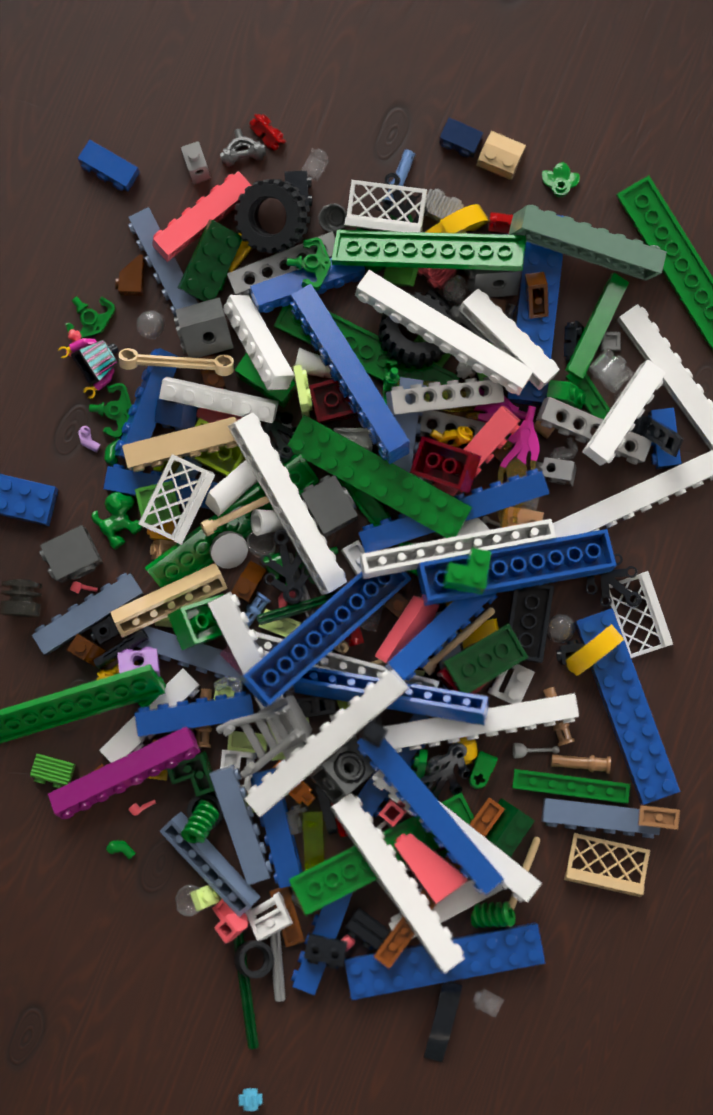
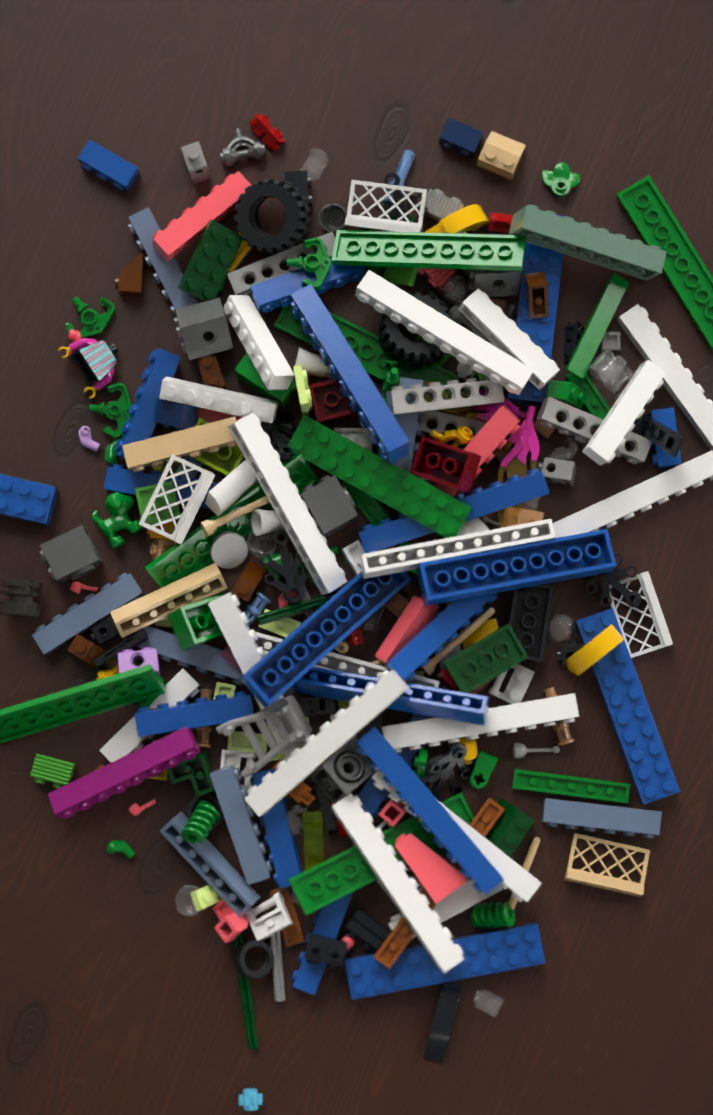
tan piece [119,348,234,376] -> none
clear hair [136,310,167,340] -> none
clear arm [214,676,243,692] -> none
black brick [362,721,389,748] -> none
green brick [443,548,491,595] -> none
medium nougat pin [551,754,611,774] -> none
medium nougat plate [638,805,680,829] -> none

